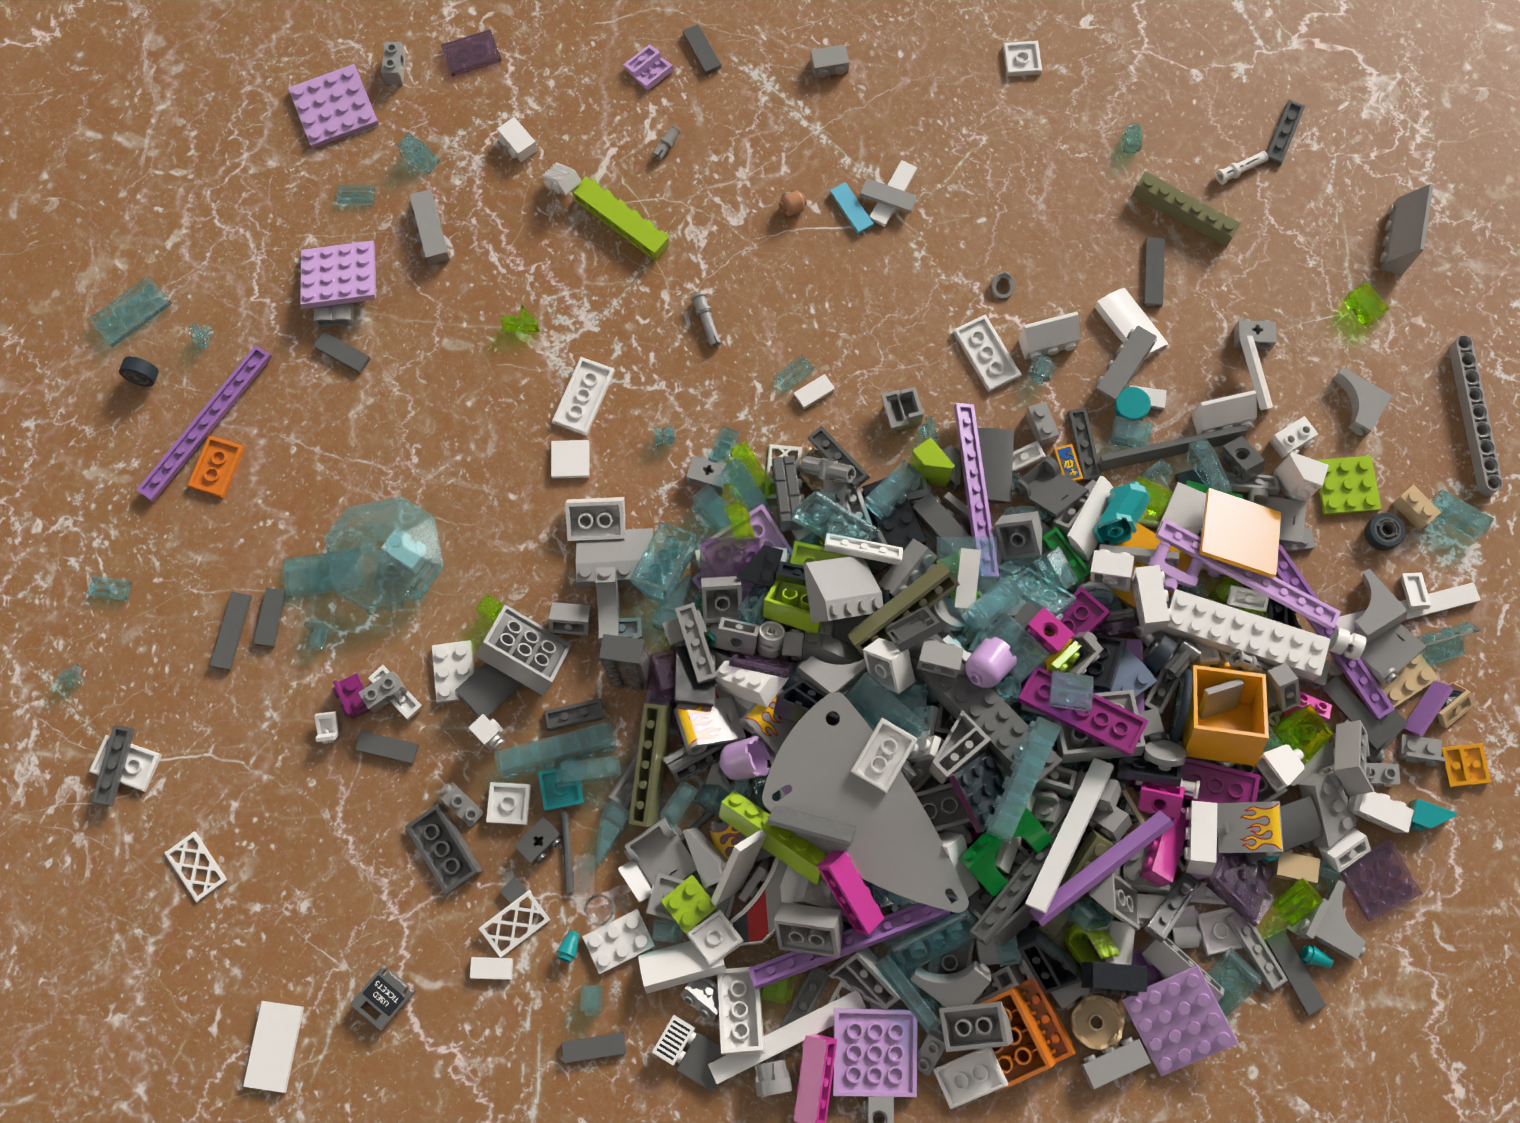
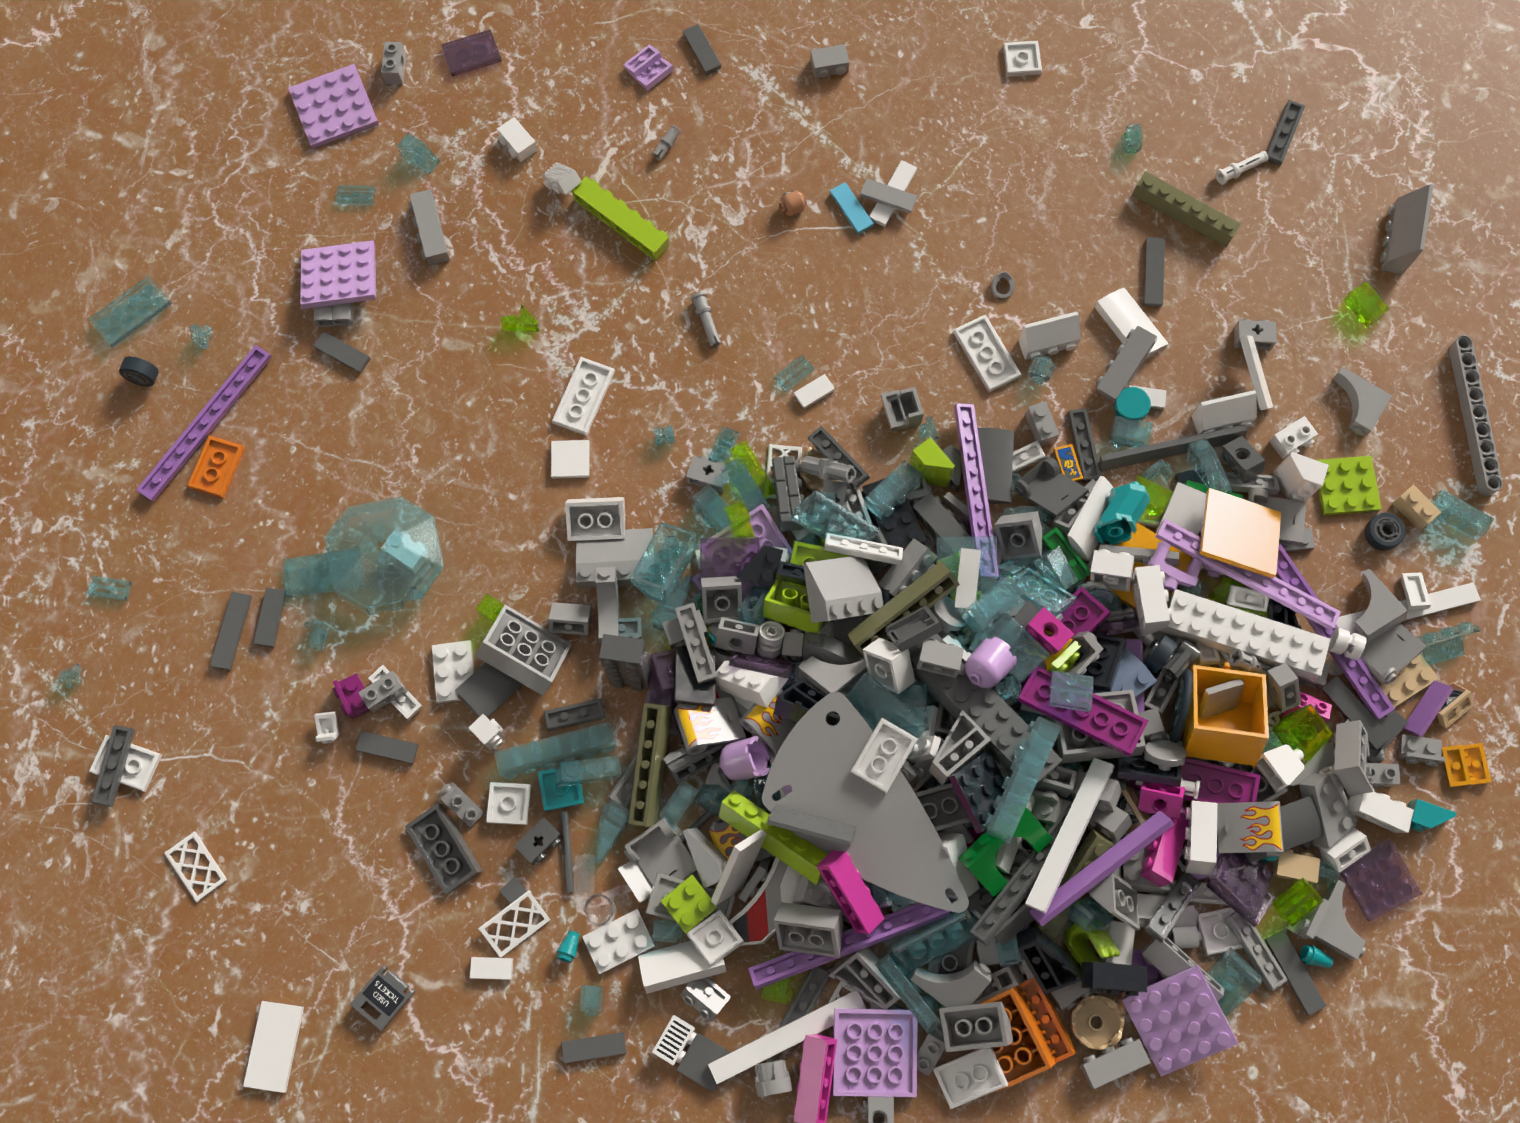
white slope [717,967,765,1055] -> none

